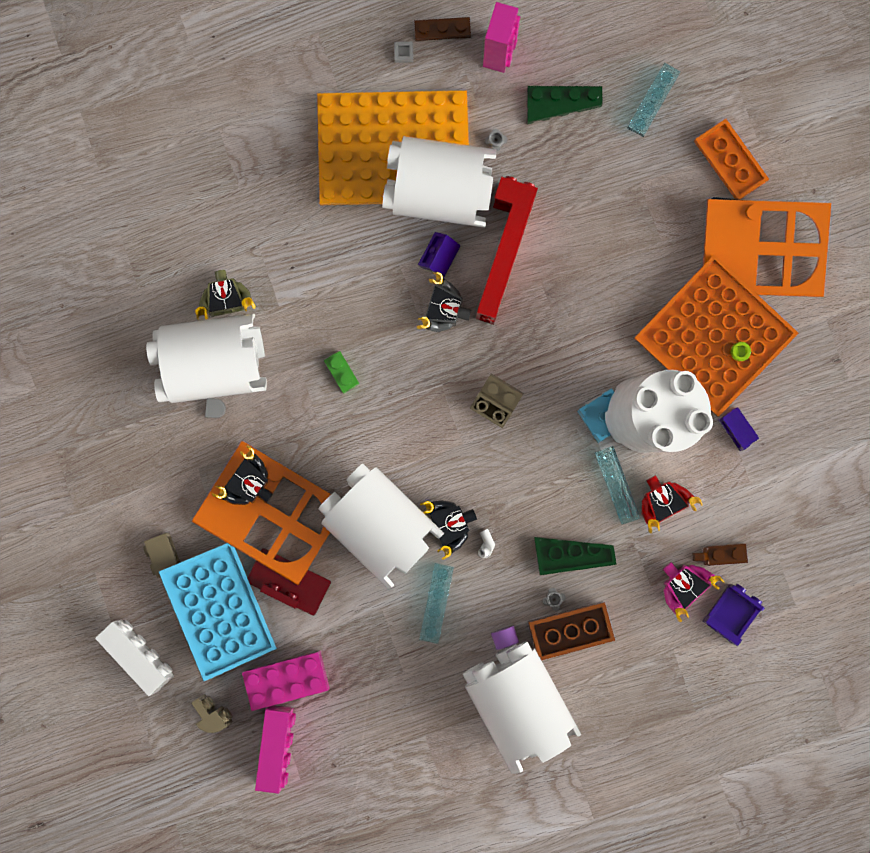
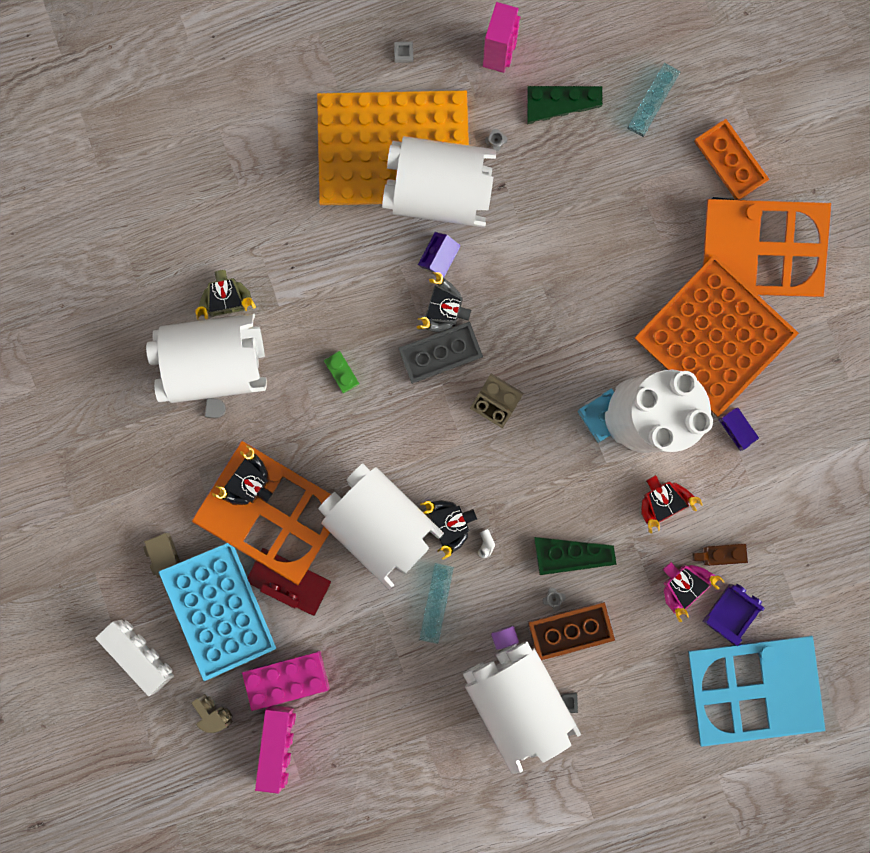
reddish brown plate [414,17,471,41] -> none
red brick [476,176,538,325] -> none
clear light blue plate [595,446,640,525] -> none
lime tile [730,342,751,361] -> none
none -> dark grey plate [399,321,483,384]
none -> dark grey tile [561,692,578,713]
none -> medium azure door [688,635,825,747]

